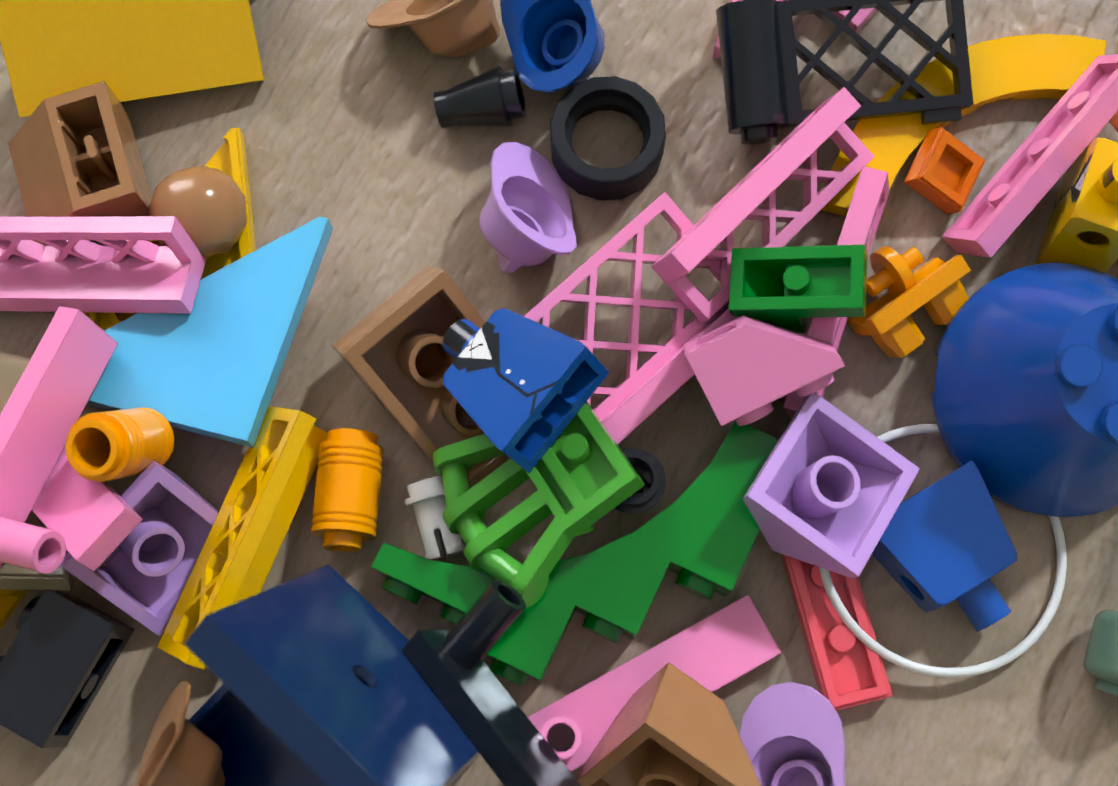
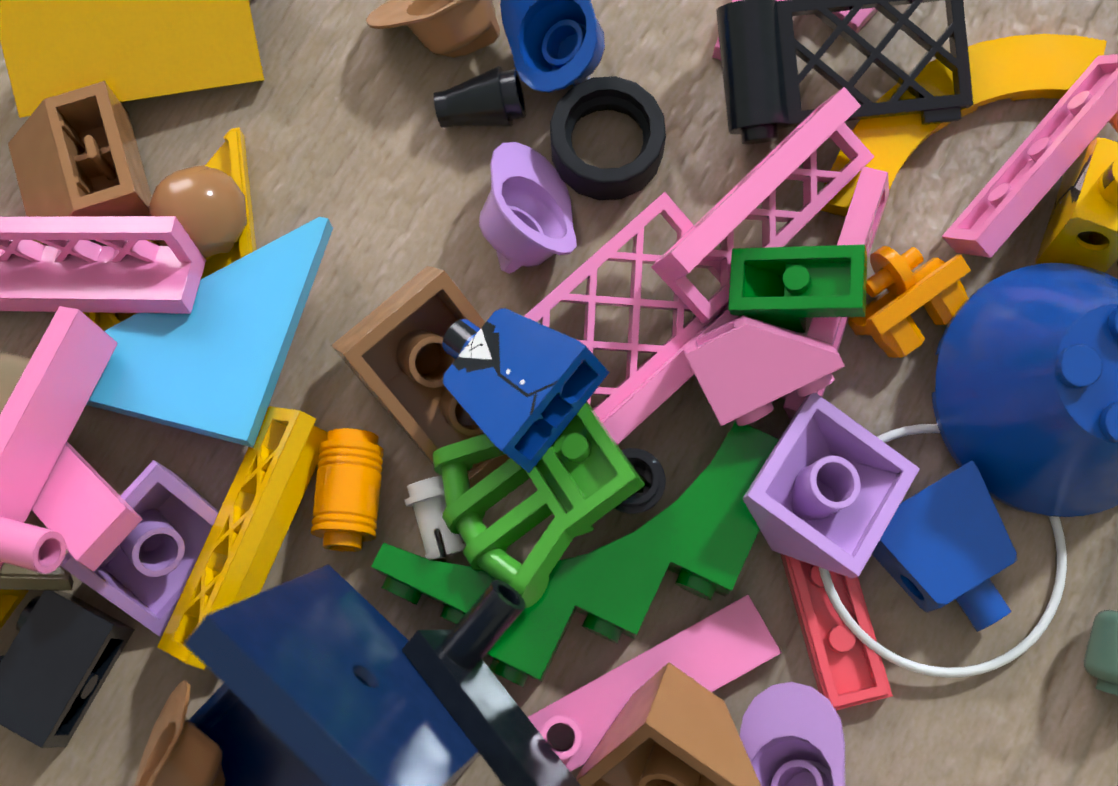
light orange head [65,407,174,482] -> none
orange tile [904,127,985,215] -> none

